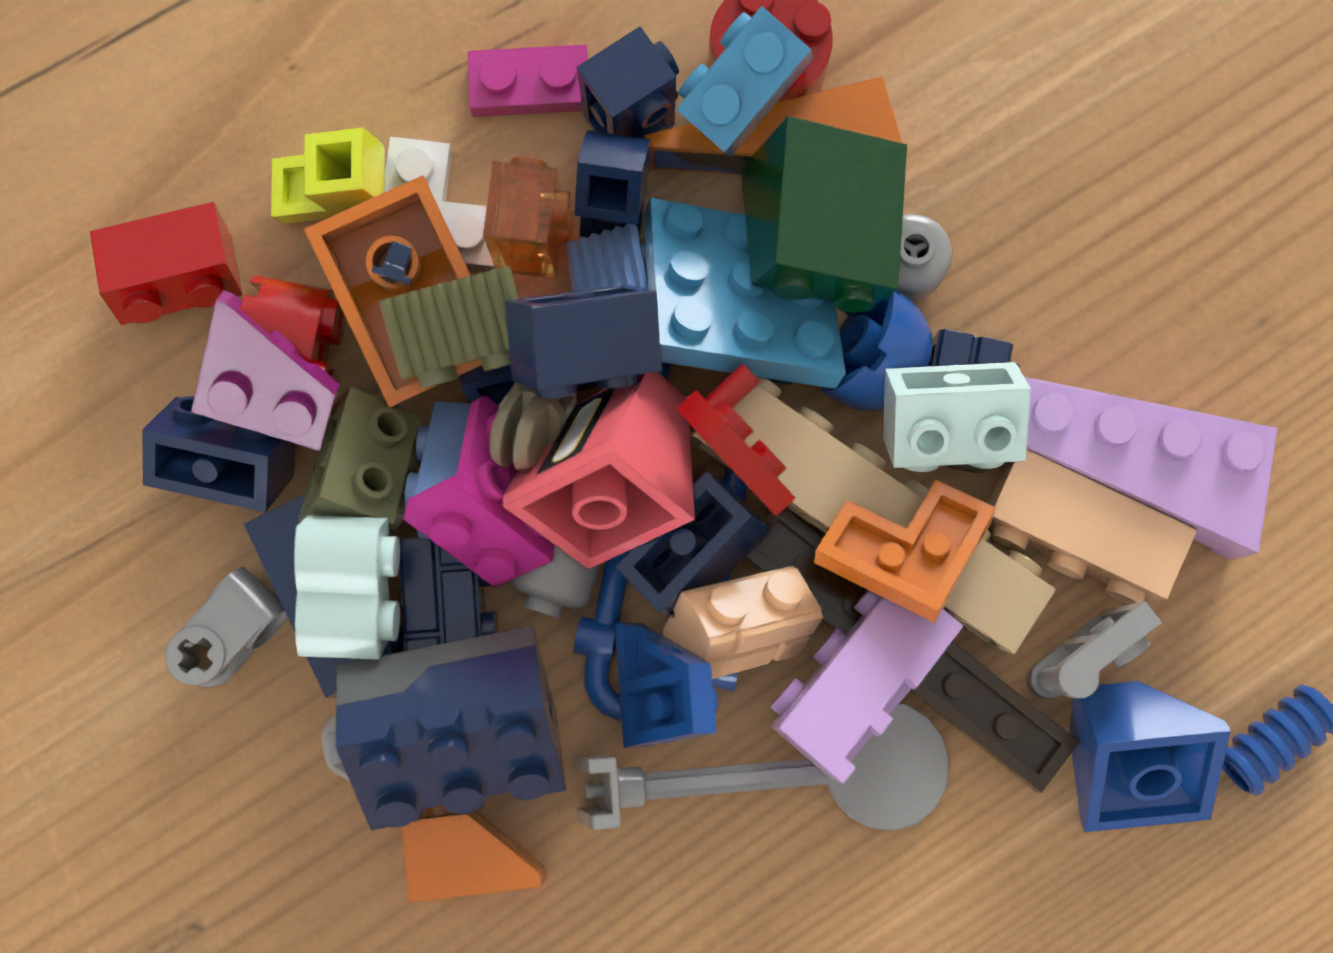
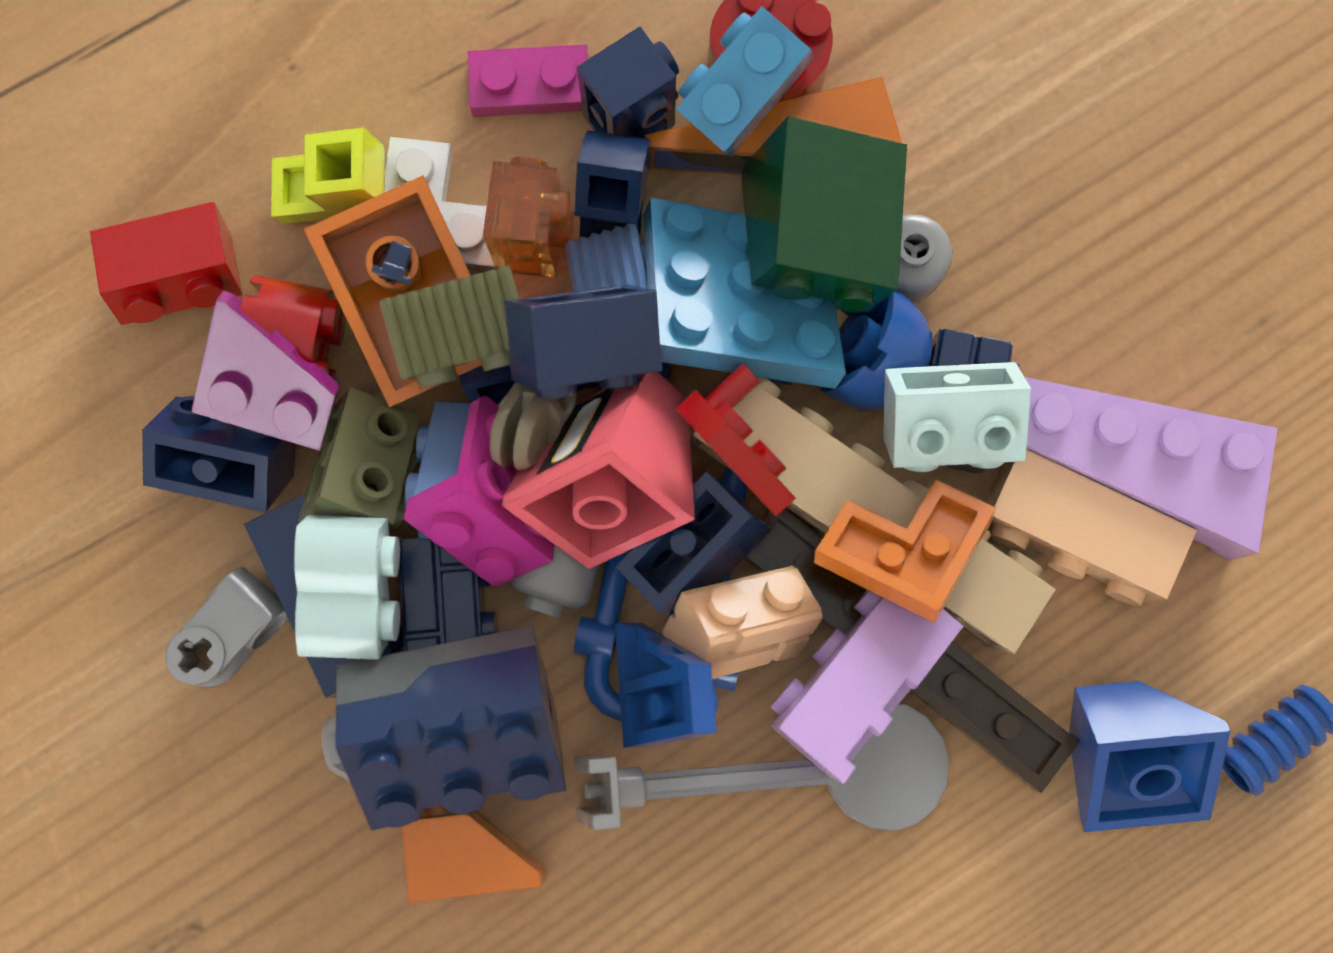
light grey plate [1026,601,1162,698] -> none

